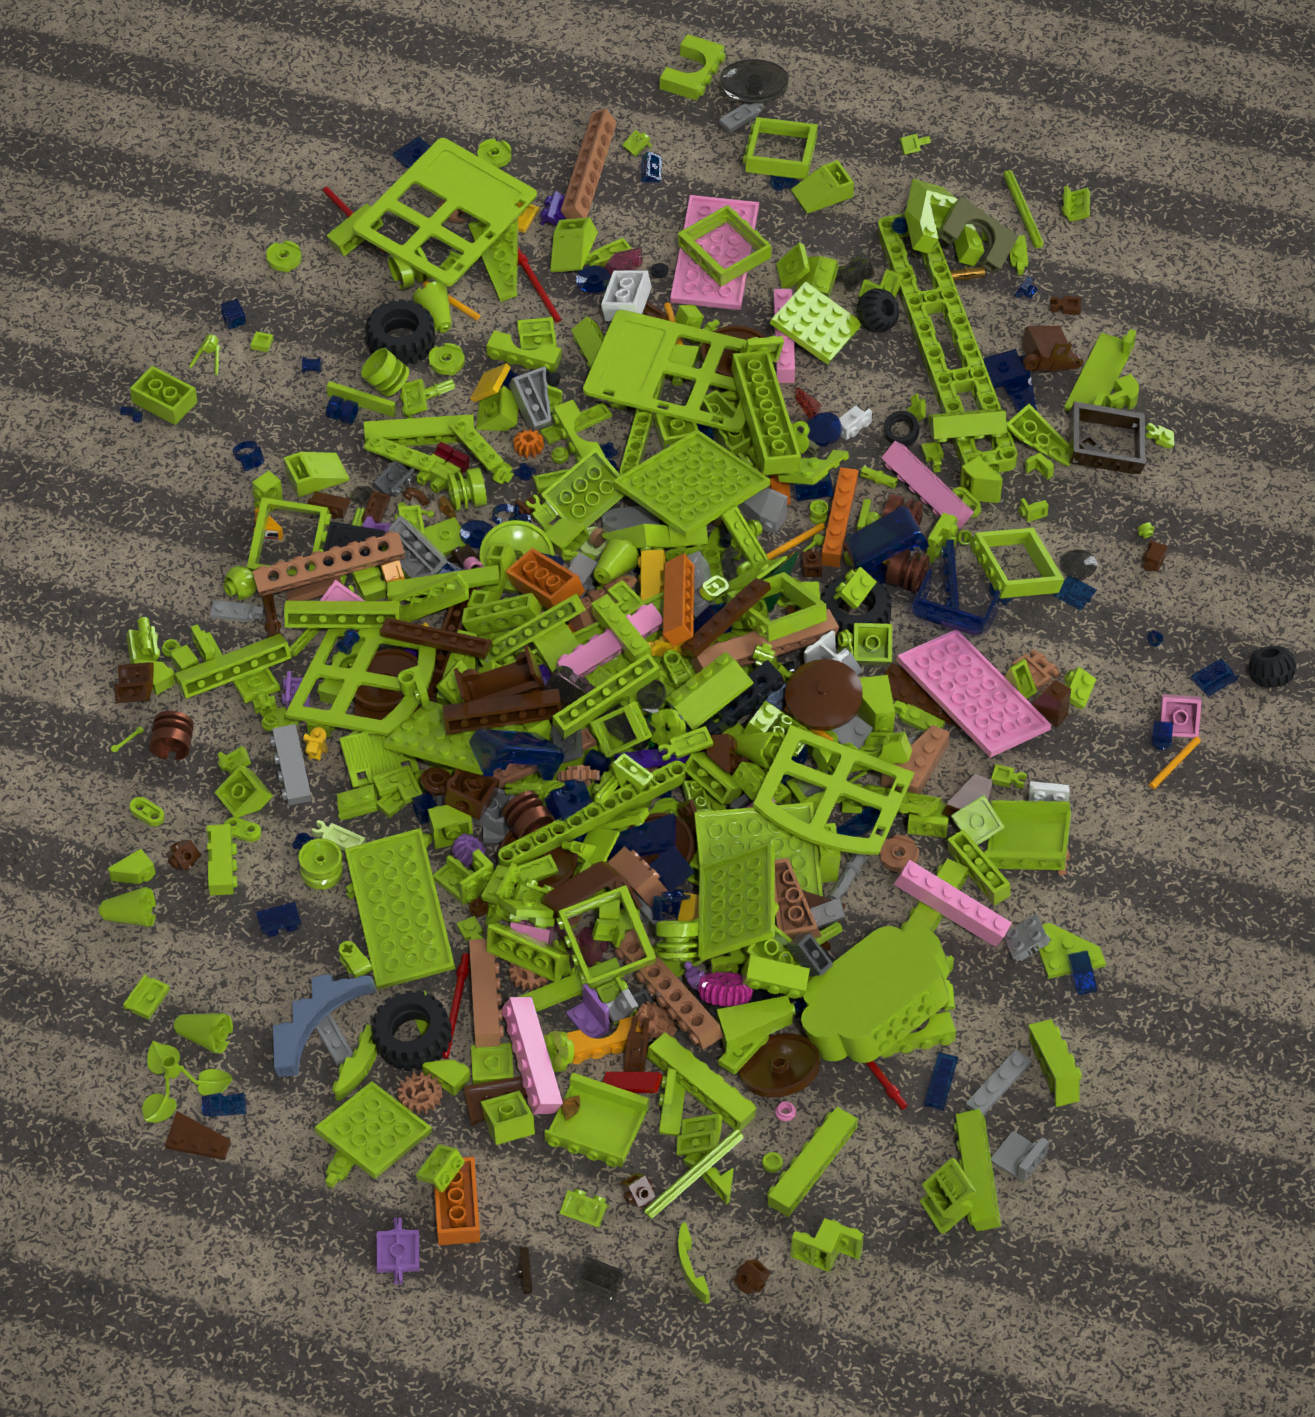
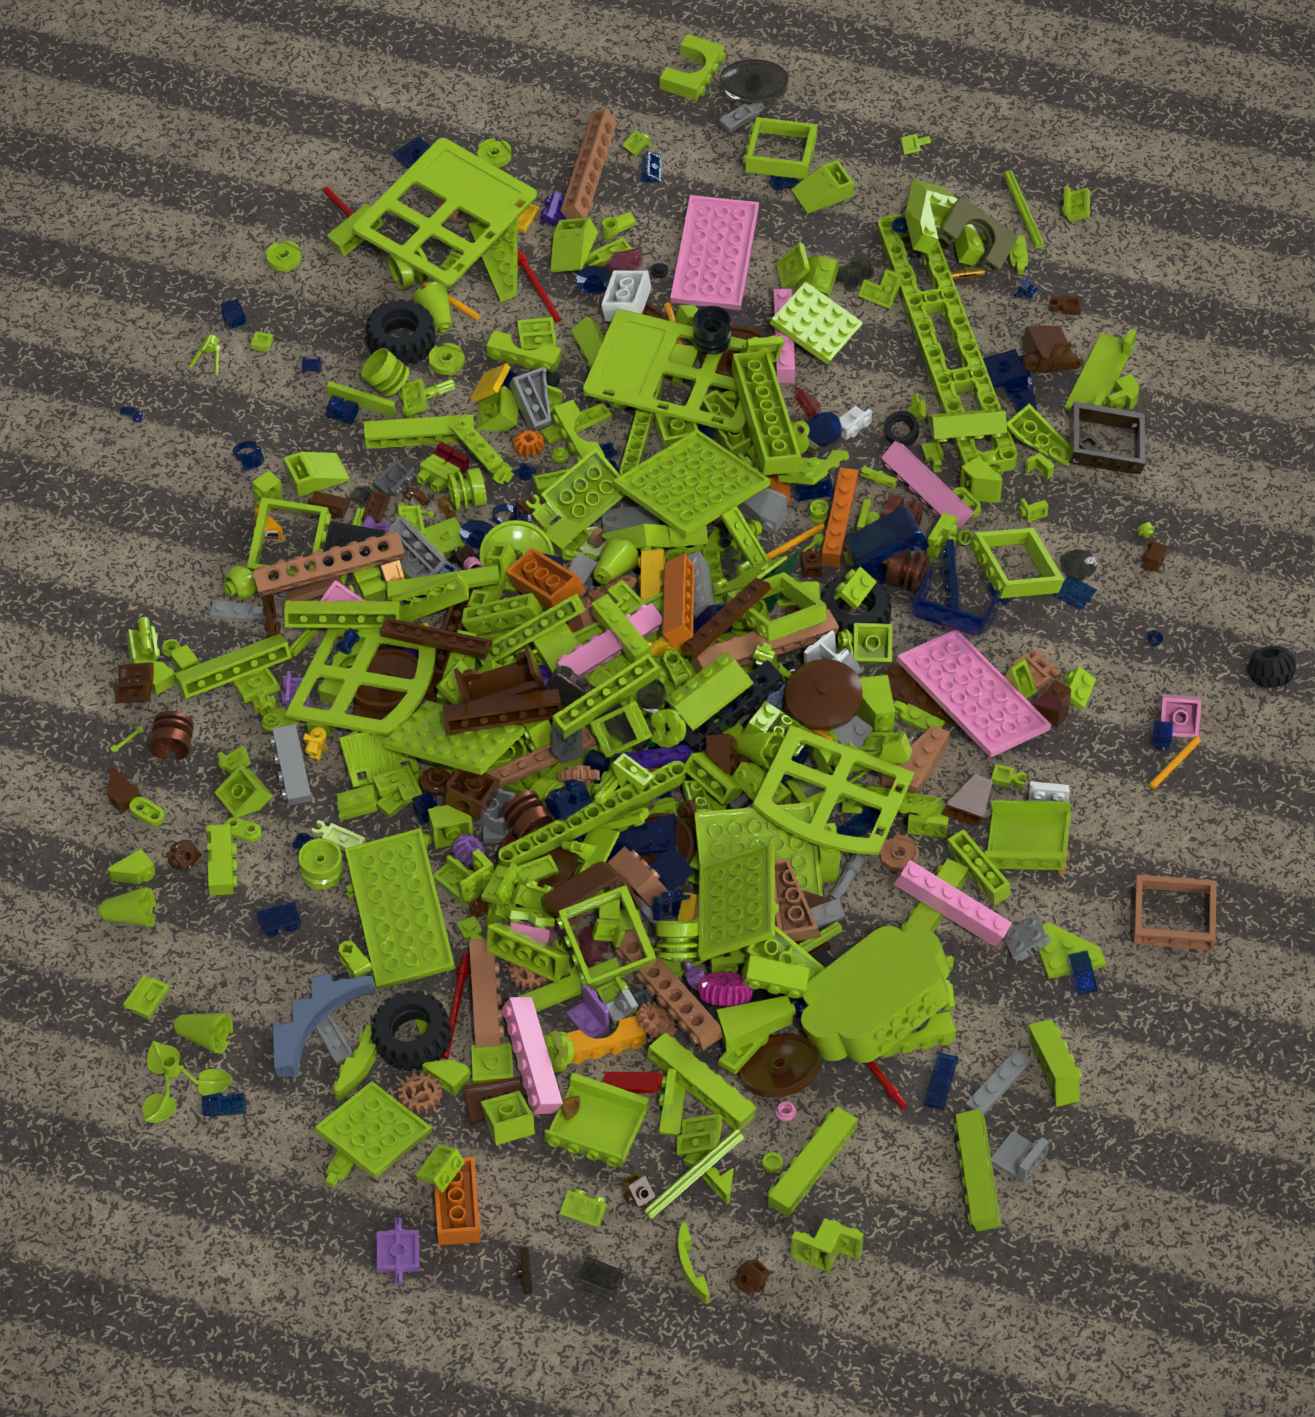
lime brick [130,366,197,425] -> none
reddish brown wing [165,1111,231,1160] -> none
lime bracket [191,624,222,662] -> none
lime bracket [364,435,437,473] -> none
lime plate [398,666,430,707] -> none
clear blue windscreen [469,729,565,781] -> none
lime plate [501,899,554,919] -> none
lime axle [505,781,544,795] -> none
reddish brown hinge [624,1016,650,1072] -> none
lime plate [658,726,713,761] -> none
lime window [678,205,772,286] -> none
lime plate [699,576,729,601] -> none
dark grey brick [787,932,833,977] -> none
black wheel [856,288,900,333] -> none
lime bracket [919,1158,977,1234] -> none
lime tile [951,795,1005,845] -> none
lime plate [1145,423,1174,448] -> none
clear blue plate [1191,658,1239,697] -> none
none -> reddish brown slope [107,767,139,814]
none -> lime piece [602,212,636,240]
none -> black wheel [693,305,731,354]
none -> nougat window [1133,874,1217,950]

